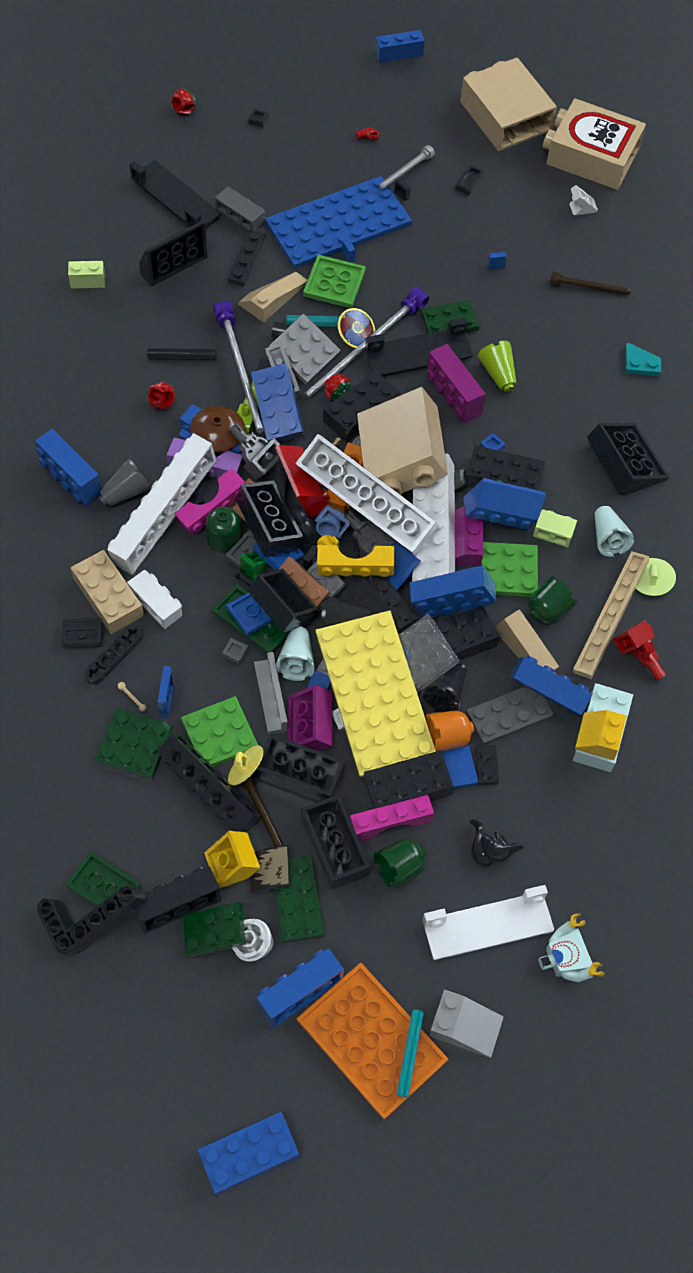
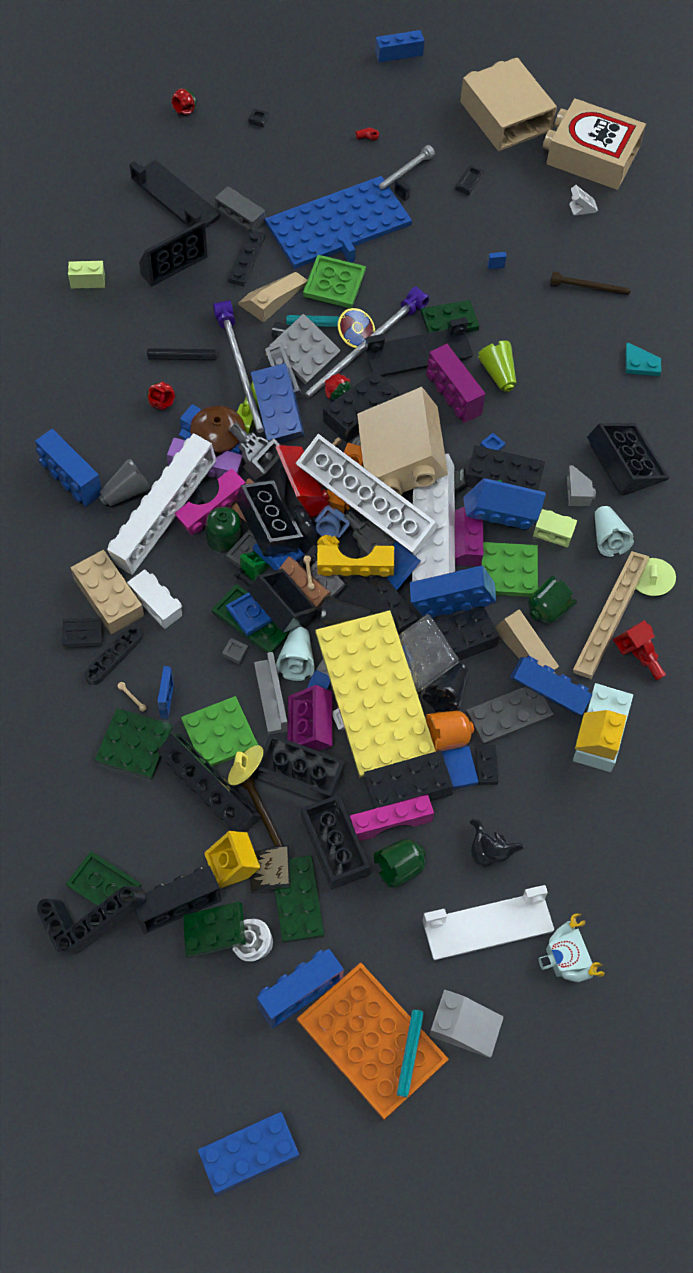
none -> tan hinge [303,556,315,590]
none -> light grey slope [567,465,596,506]

